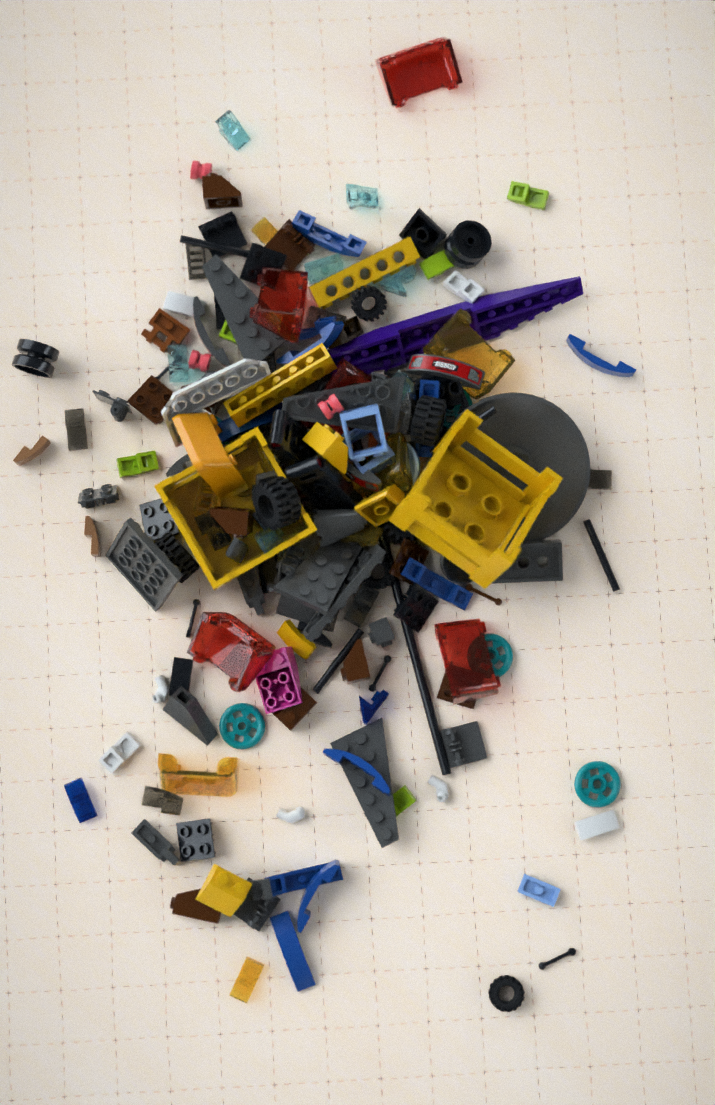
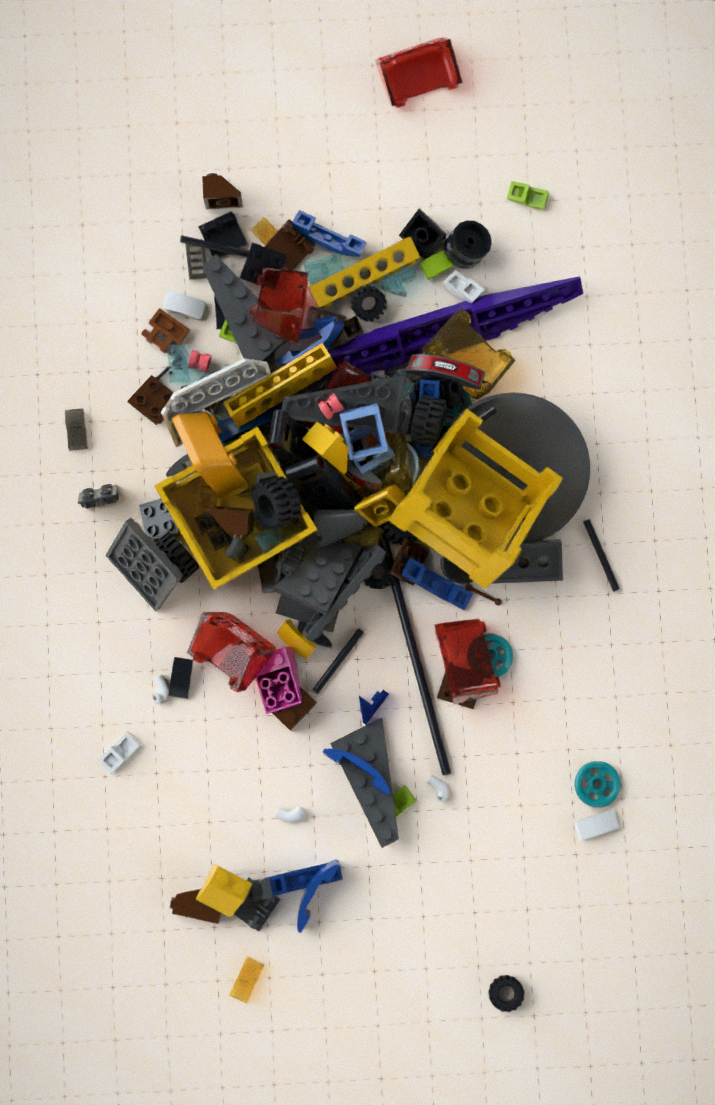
black wheel [11,339,60,378] -> none
medium nougat slope [13,435,51,466] -> none
clear blue slope [64,777,98,823] -> none
medium nougat slope [84,516,101,557] -> none
dark grey hinge [92,390,132,422] -> none
lime slope [116,450,159,478] -> none
dark grey hinge [131,819,180,865] -> none
clear smoke slope [141,786,183,816] -> none
clear yellow windscreen [158,753,240,797] -> none
dark grey slope [162,686,218,746] -> none
black hinge [176,818,216,862] -> none
black hinge [186,599,200,638] -> none
coral wheel [190,160,212,180] -> none
dark grey slope [193,296,231,367] -> none
clear light blue slope [215,110,251,151] -> none
teal plate [219,703,265,749] -> none
dark grey hinge [237,568,266,616] -> none
blue slope [270,910,316,992] -> none
reddish brown slope [340,639,371,684] -> none
dark grey slope [343,583,380,628] -> none
clear light blue slope [345,183,379,210] -> none
dark grey brick [368,617,395,648] -> none
black hinge [369,655,392,692] -> none
black hinge [393,583,439,633] -> none
dark grey hinge [440,721,488,768] -> none
light blue plate [517,874,561,907] -> none
black hinge [538,948,576,970] -> none
blue slope [566,333,637,377] -> none
clear smoke slope [588,468,612,490] -> none

